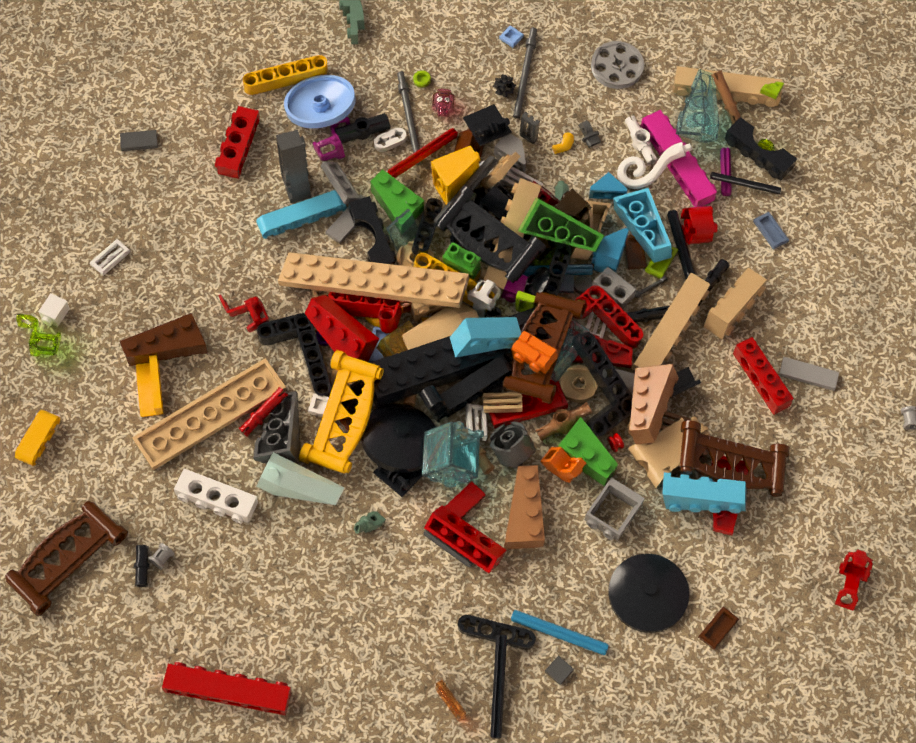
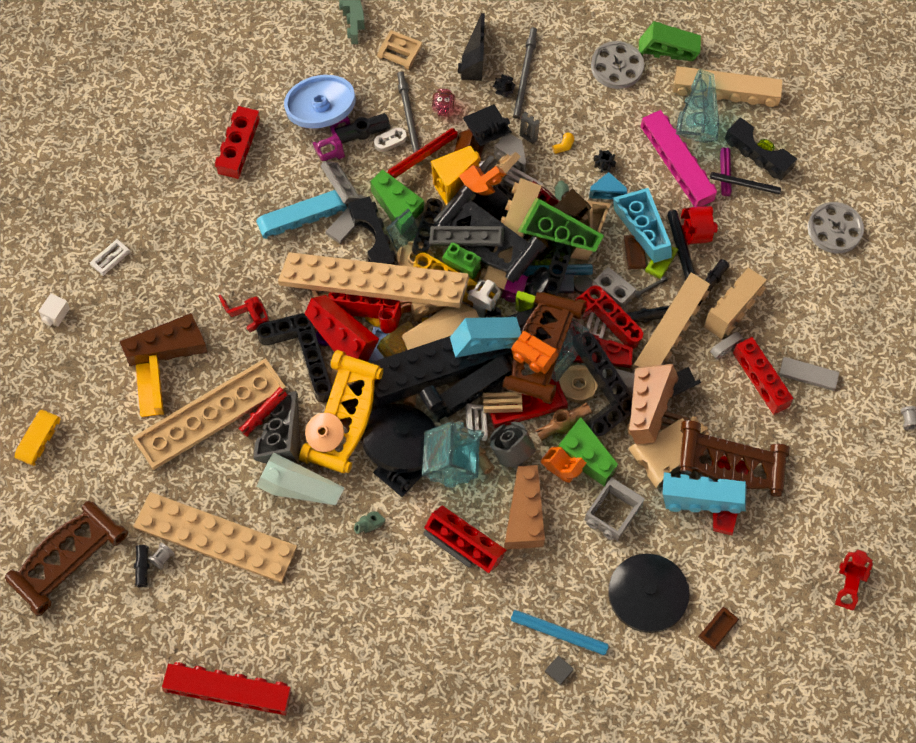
clear neon green piece [16,314,62,357] -> none
dark grey tile [120,130,158,151] -> none
white brick [174,469,258,524] -> none
yellow beam [243,55,328,95] -> none
dark grey wedge [276,130,311,203] -> none
white tile [308,394,329,417] -> none
lime tile [413,70,431,88] -> none
clear orange tile [435,680,466,721] -> none
red tile [445,481,486,518] -> none
black beam [458,615,536,650] -> none
black axle [490,635,507,739] -> none
light blue tile [499,25,524,48] -> none
dark grey piece [578,120,601,148] -> none
dark azure slope [591,228,629,273] -> none
red bush [607,433,624,452] -> none
white plant [617,142,692,189] -> none
white pin [625,116,658,165] -> none
medium nougat pin [711,70,741,124] -> none
sand blue tile [753,212,789,249] -> none
lime tile [760,81,784,100] -> none
none -> tan plate [133,492,297,583]
none -> light nougat dish [305,413,344,452]
none -> tan plate [377,30,422,70]
none -> dark grey tile [429,226,505,246]
none -> black wedge [458,13,485,81]
none -> orange brick [459,165,506,195]
none -> black gear [594,150,616,173]
none -> bright green wedge [638,21,701,61]
none -> light grey beam [710,332,744,359]
none -> light grey wedge [808,202,864,254]

